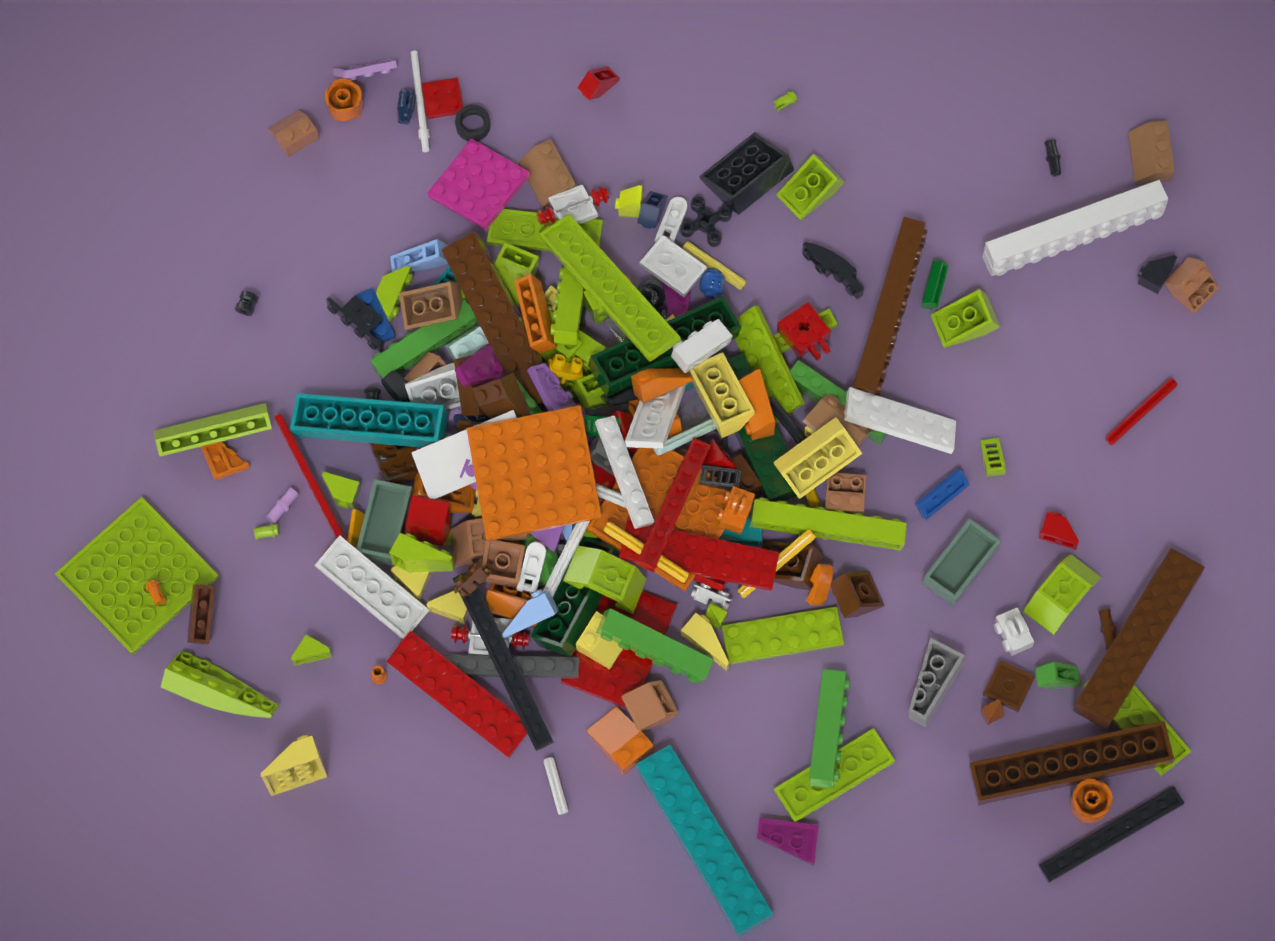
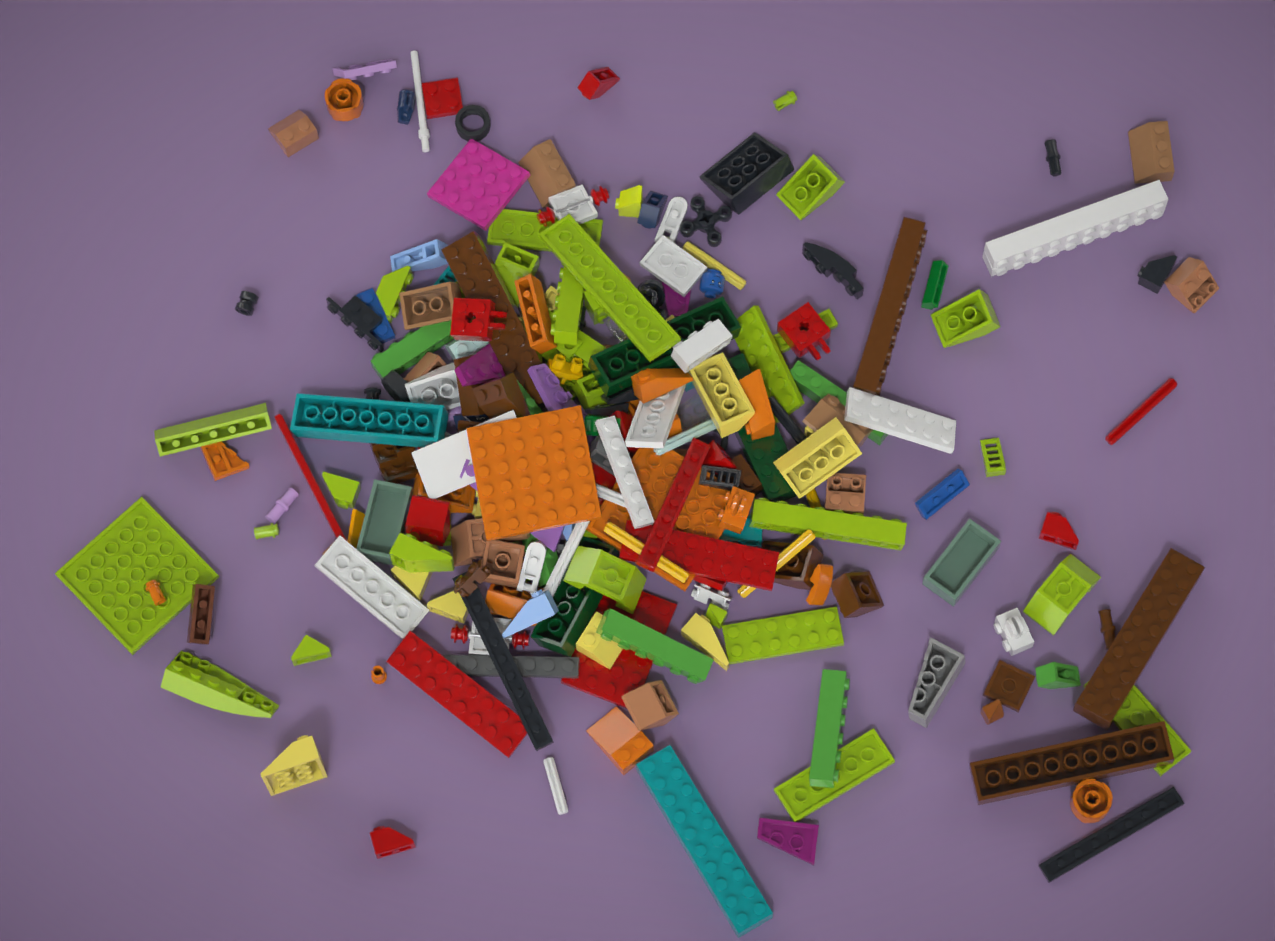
none -> red slope [369,826,416,859]
none -> red hinge [450,298,507,342]

